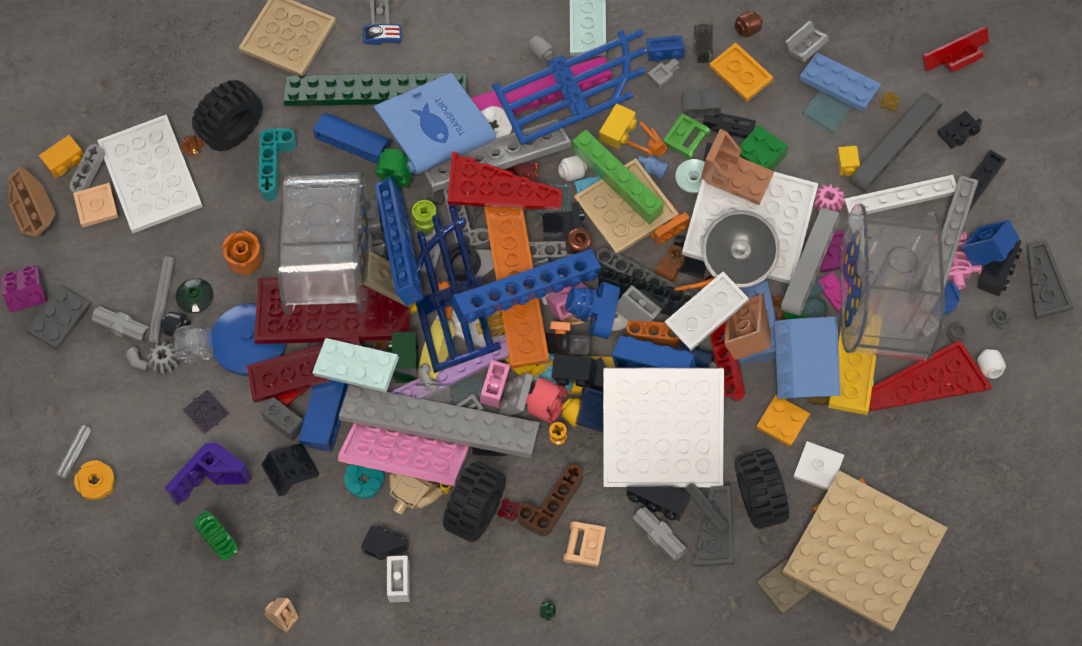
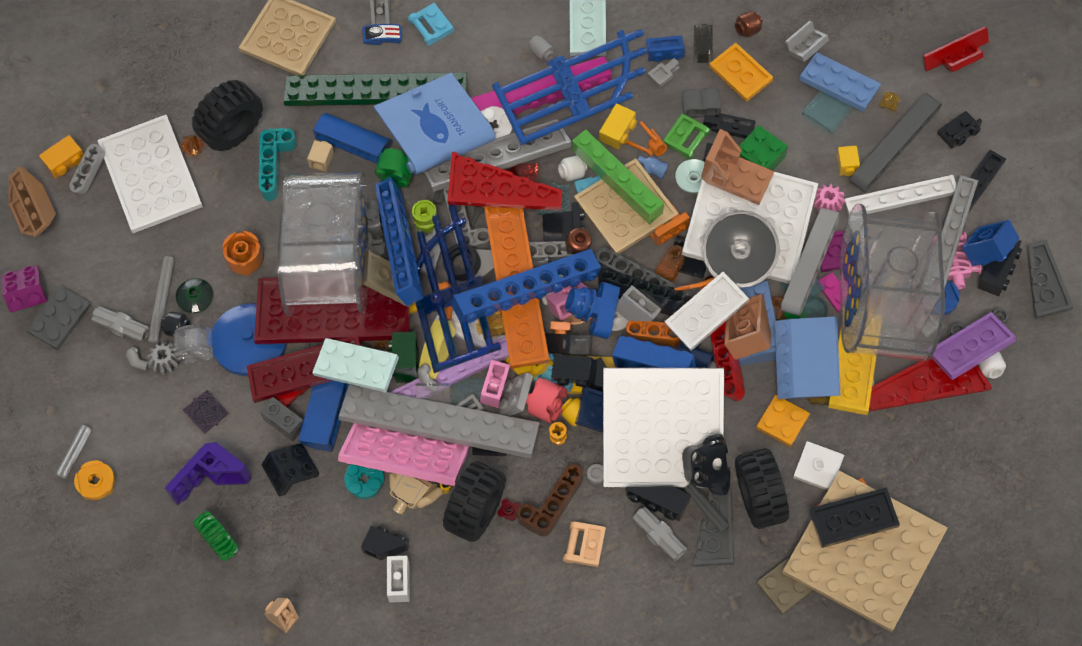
light nougat plate [73,183,119,228] -> none
dark green plate [540,600,556,621] -> none
none -> tan brick [307,140,334,172]
none -> medium azure plate [408,3,454,46]
none -> light grey tile [587,464,604,485]
none -> black piece [682,434,731,496]
none -> black plate [809,487,900,548]
none -> medium lavender plate [928,312,1016,380]

